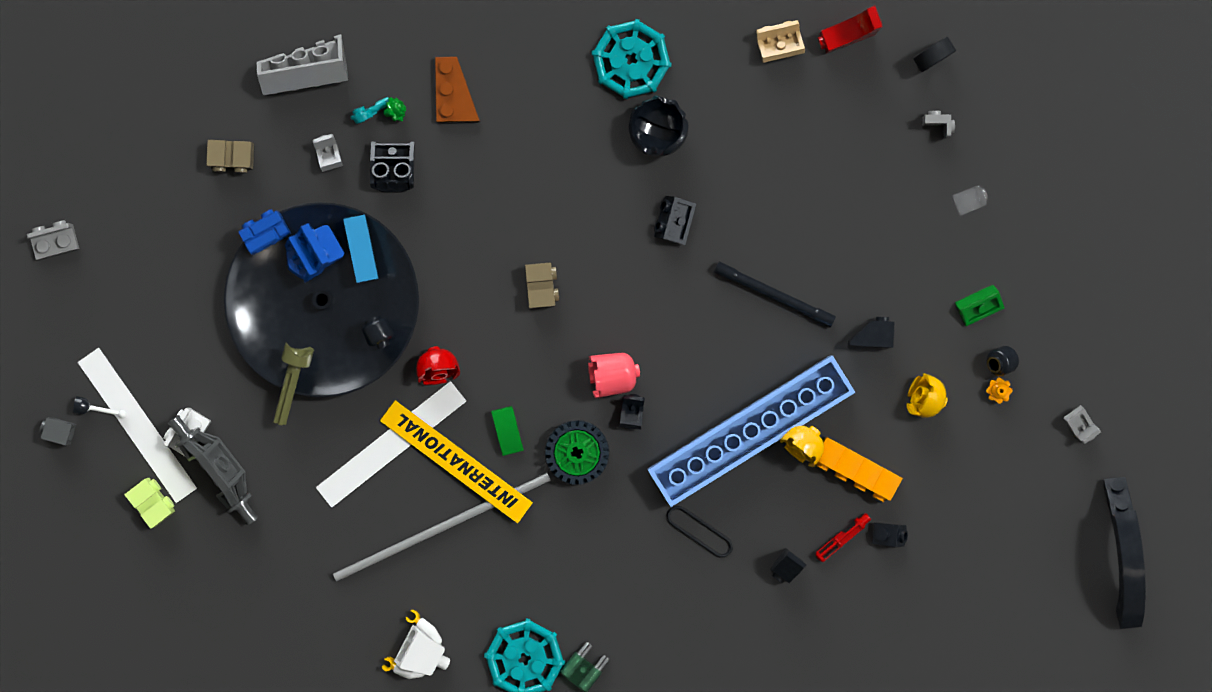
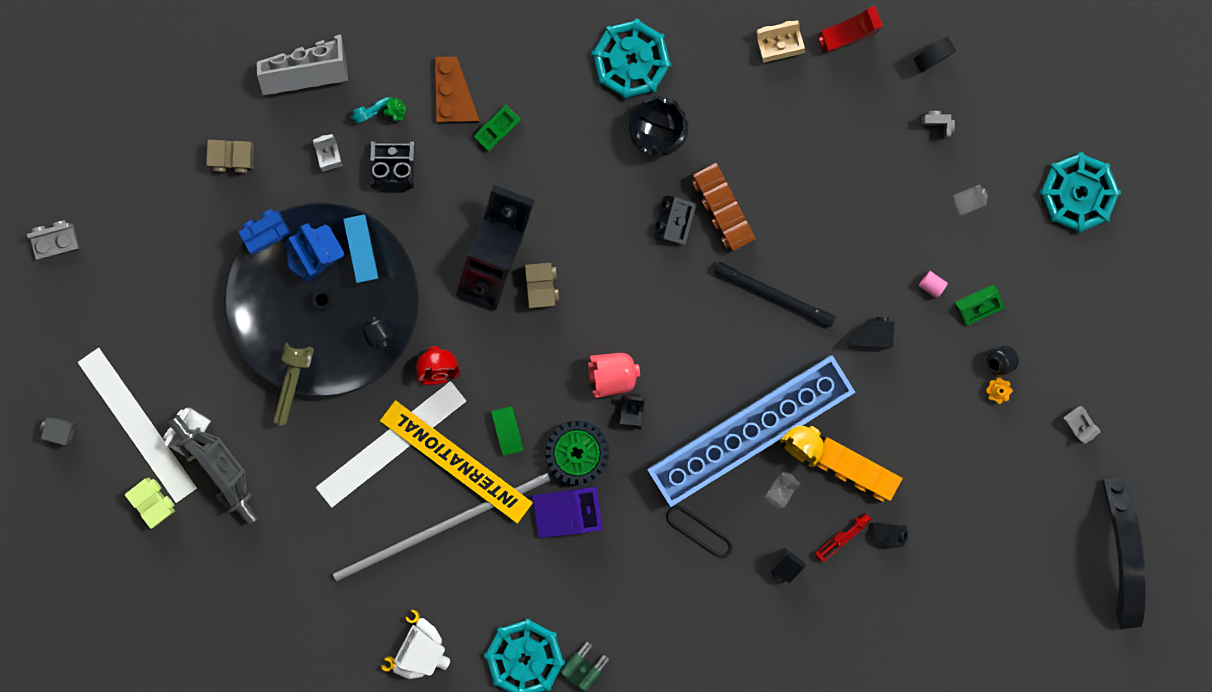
hinge [73,396,127,418] -> none
yellow cylinder [907,373,947,418] -> none
none -> black bracket [456,185,535,311]
none -> green slope [474,105,521,151]
none -> dark purple slope [532,486,603,538]
none -> dark orange brick [691,163,756,252]
none -> clear bracket [764,472,800,510]
none -> bright pink beam [919,271,948,299]
none -> teal plate [1040,152,1121,233]

